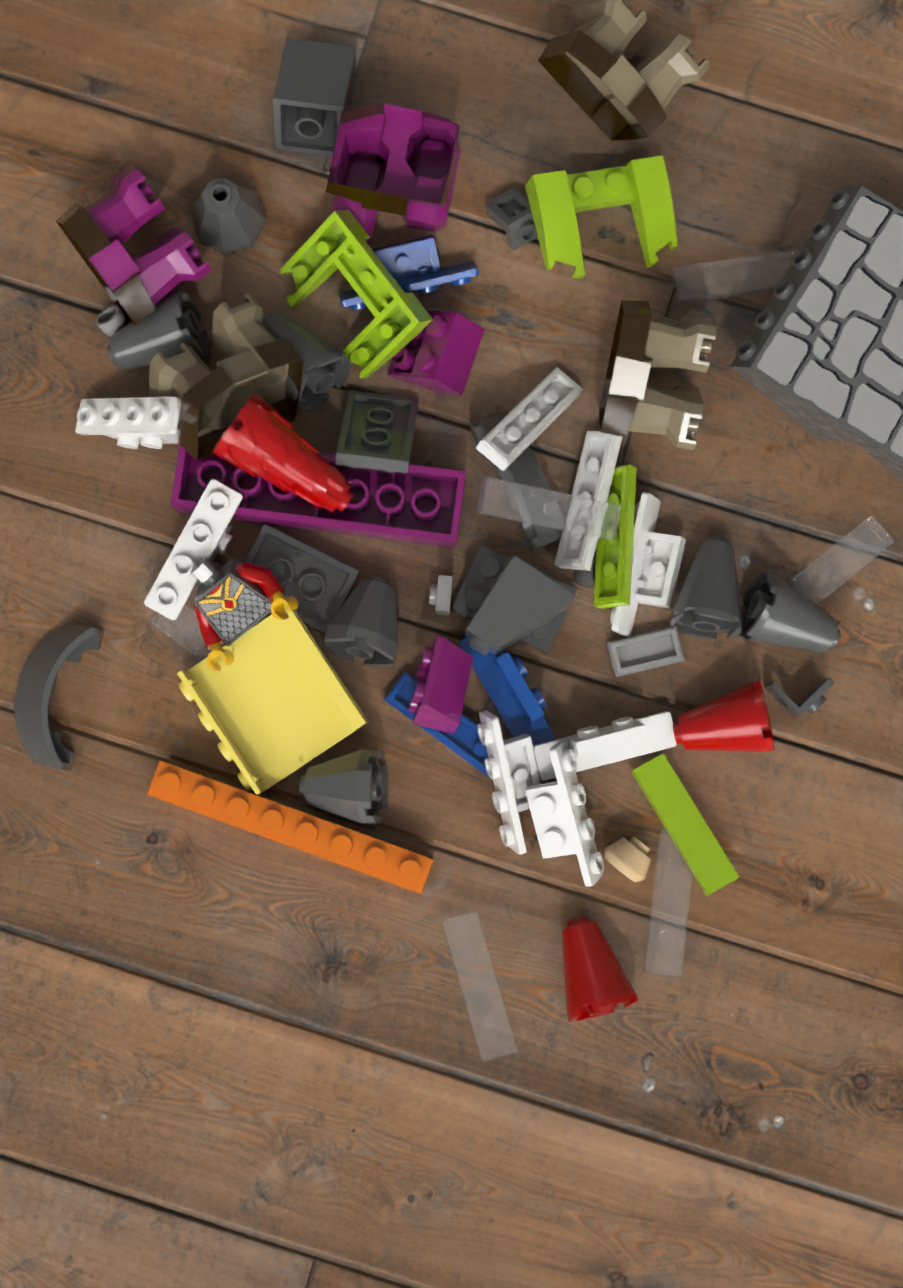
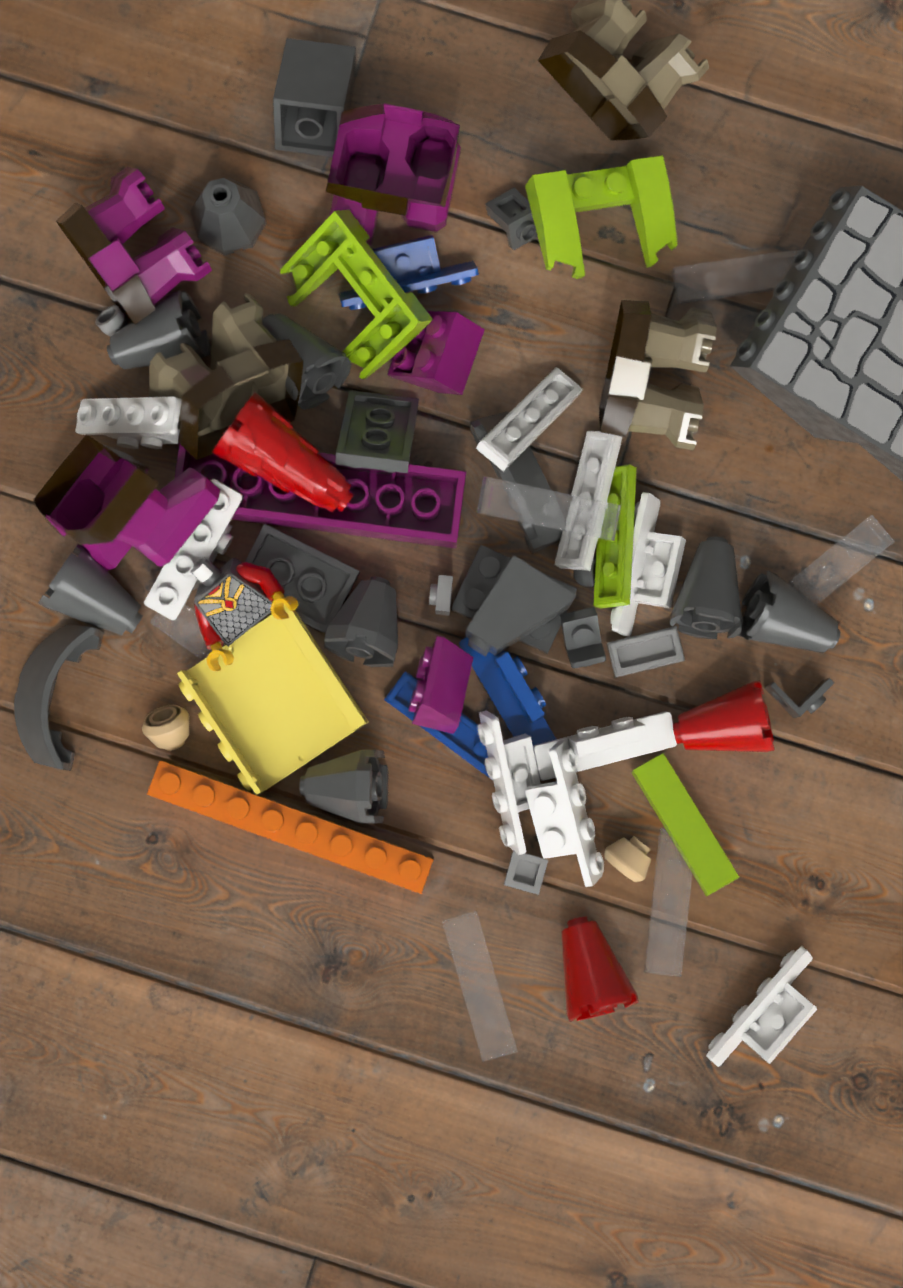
none -> magenta piece [34,434,220,571]
none -> dark grey cone [38,544,143,636]
none -> tan cone [142,705,190,751]
none -> light grey plate [504,850,548,895]
none -> dark grey bracket [560,607,606,669]
none -> white bracket [706,946,817,1067]

